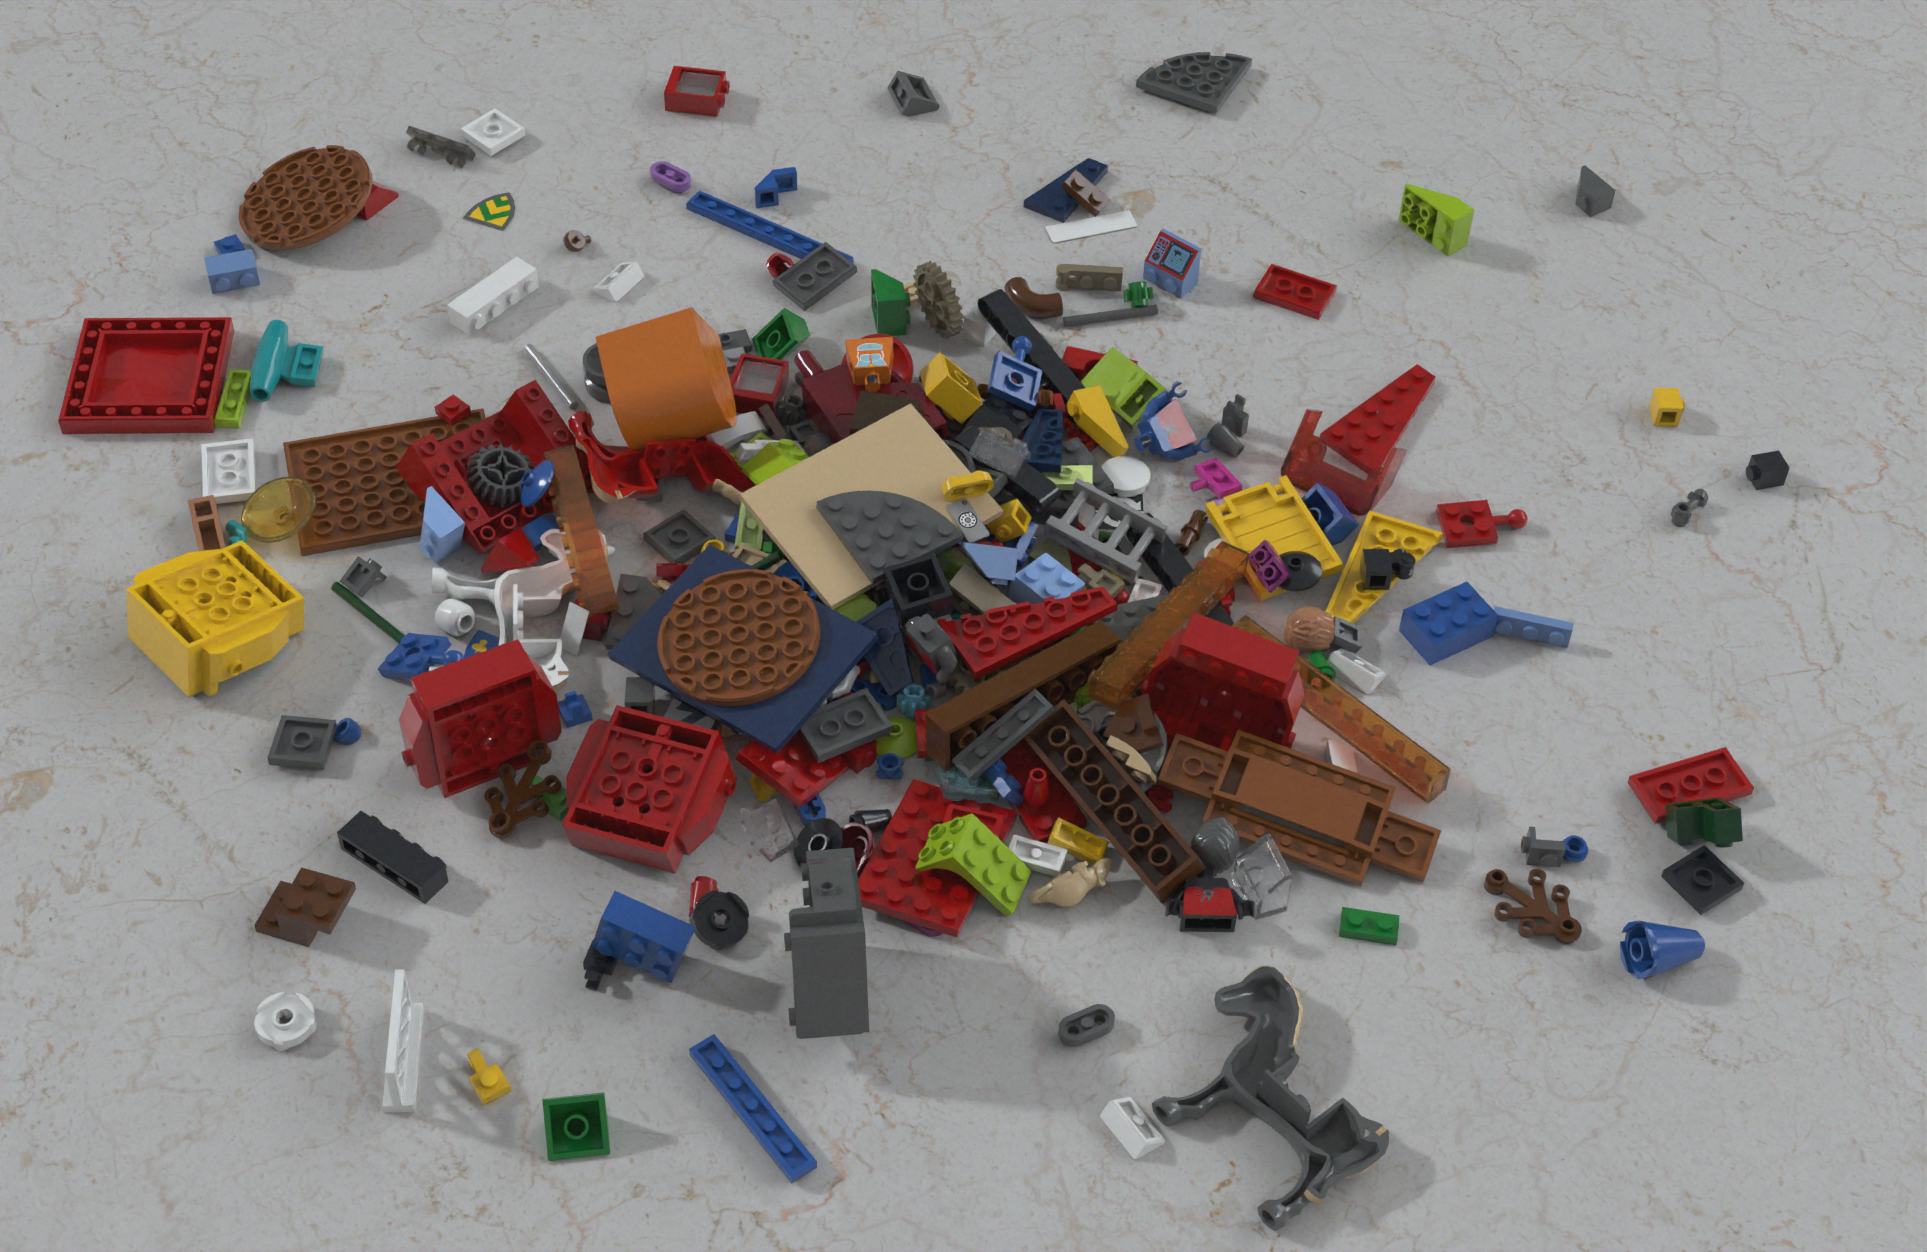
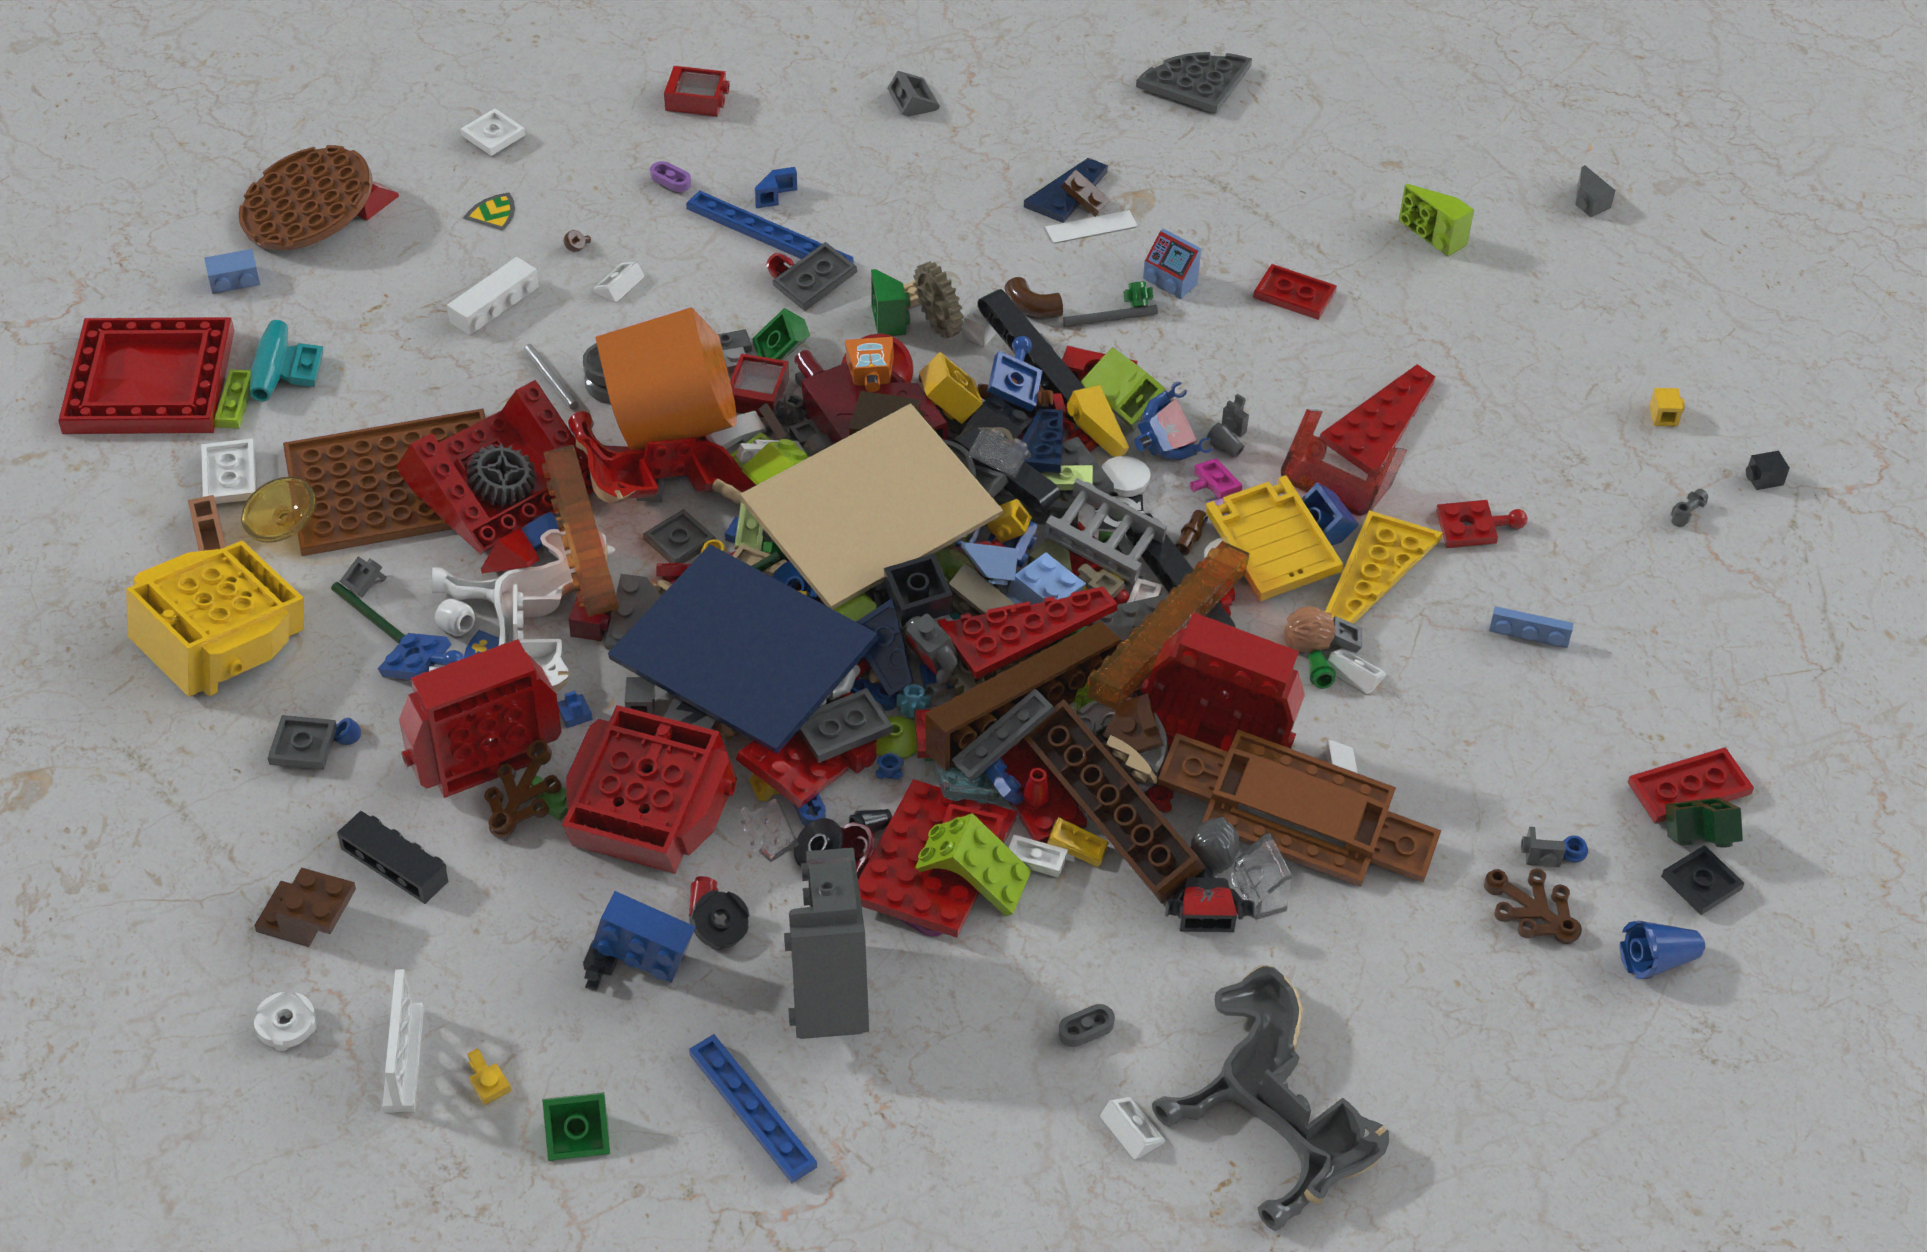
blue plate [214,234,245,255] -> none
teal arm [225,520,248,546] -> none
clear smoke plate [406,126,476,168] -> none
light blue slope [420,486,465,564] -> none
red plate [434,394,471,426] -> none
blue dish [521,460,554,507] -> none
white sticker [560,602,589,656] -> none
dark orange tile [657,569,821,706] -> none
dark grey plate [816,490,963,585] -> none
yellow plate [941,471,994,501] -> none
light grey sticker [947,498,989,542] -> none
tan animal [1027,858,1112,907] -> none
dark tan plate [1055,264,1123,291] -> none
clear orange brick [1232,615,1451,804] -> none
magenta slope [1246,540,1290,593] -> none
black dish [1278,551,1322,592] -> none
green plate [1339,907,1400,945] -> none
black brick [1360,549,1416,590] -> none
blue brick [1399,581,1499,665] -> none

